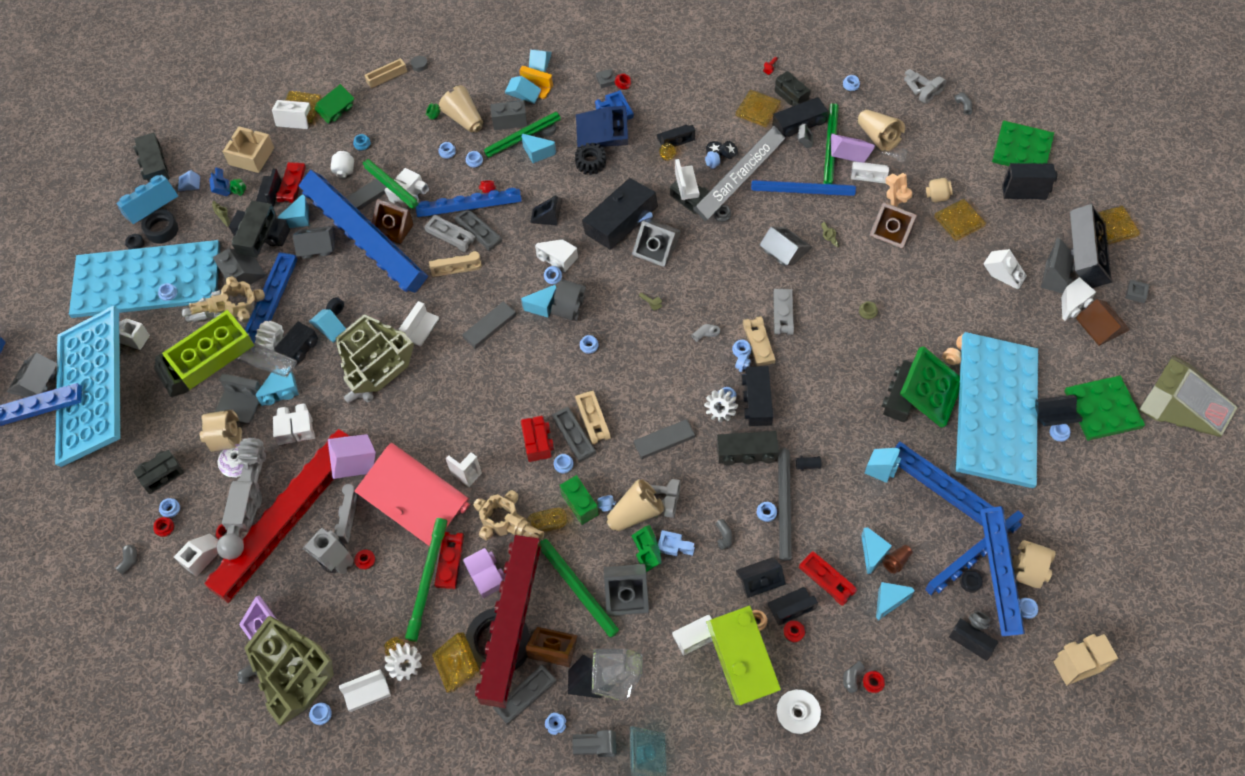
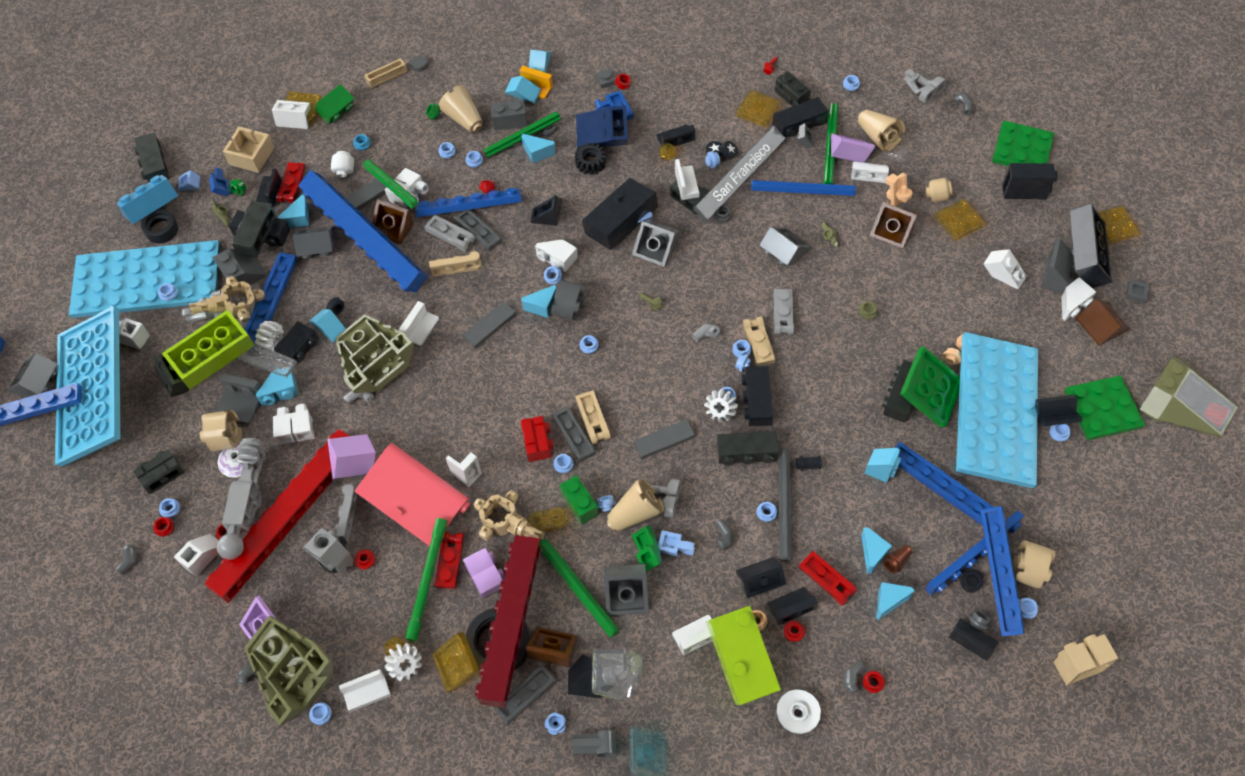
black tile [125,234,144,250] -> none

